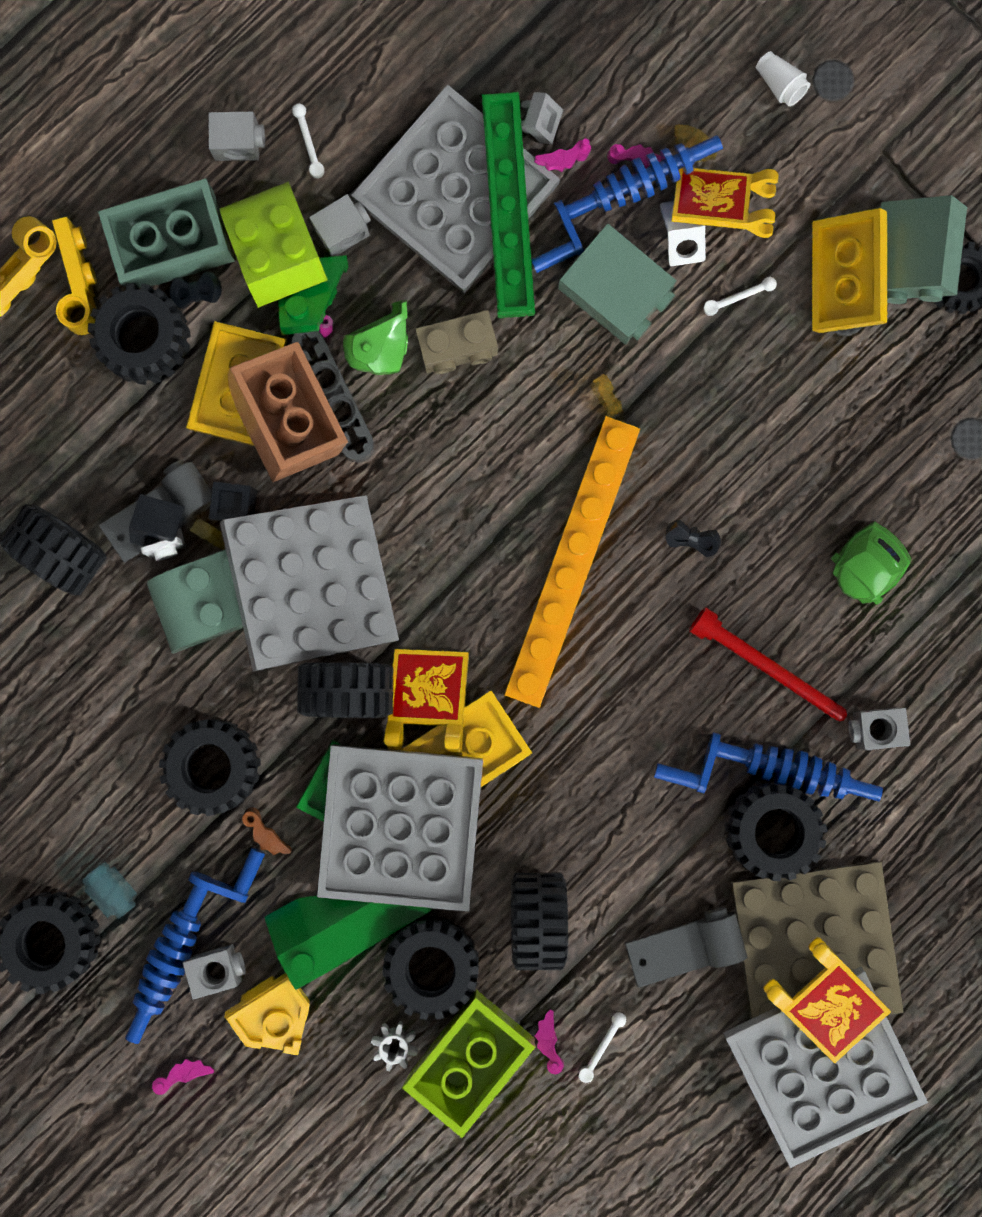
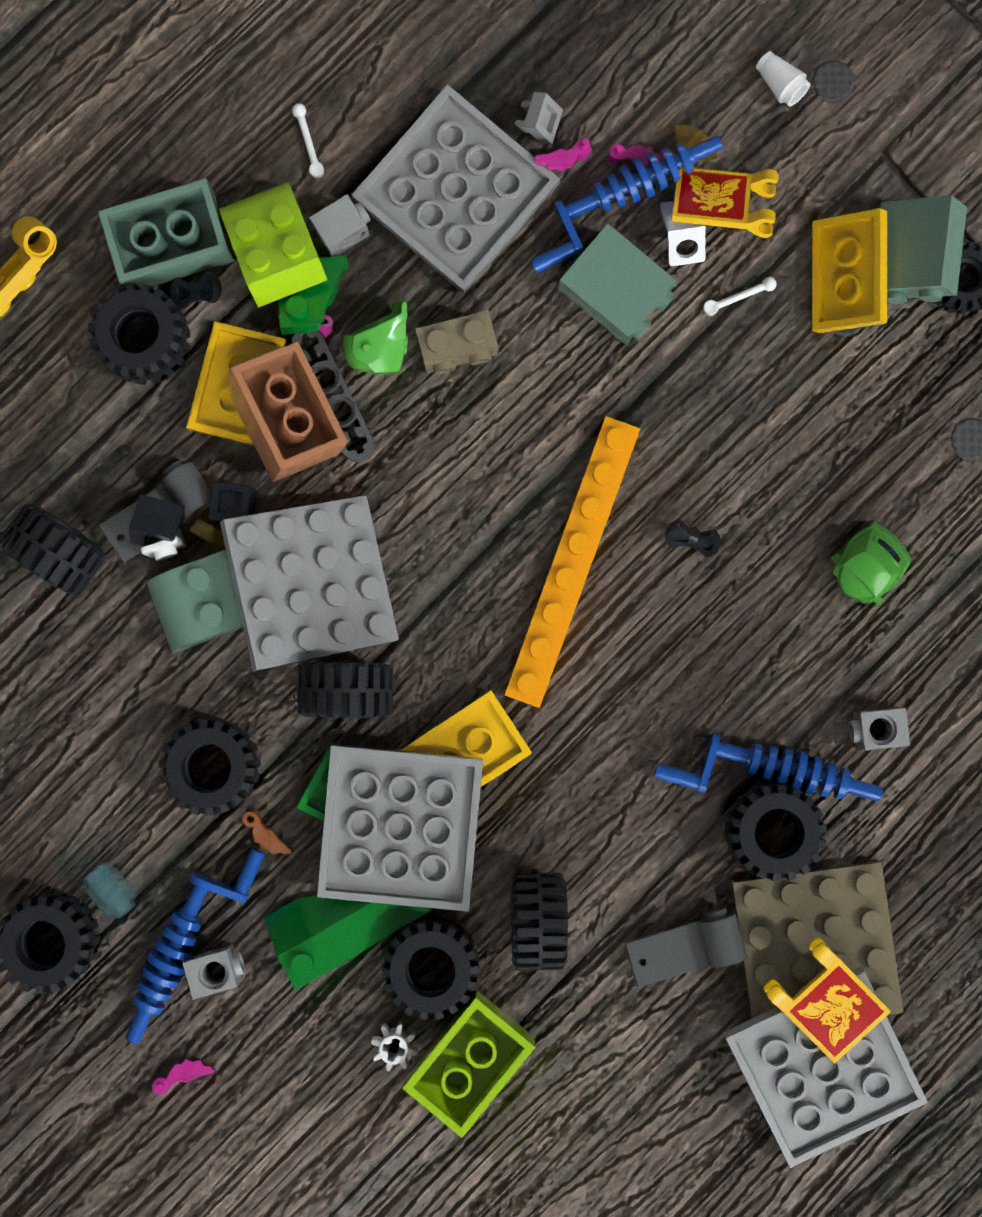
yellow plate [52,217,97,335] -> none
light grey brick [209,112,265,161] -> none
yellow plate [224,973,310,1055] -> none
flag [384,649,469,754] -> none
green tile [482,92,535,318] -> none
dark pink piece [535,1010,564,1075] -> none
white hinge [579,1012,626,1083] -> none
clear yellow tile [591,374,622,418] -> none
red piece [689,607,847,721] -> none

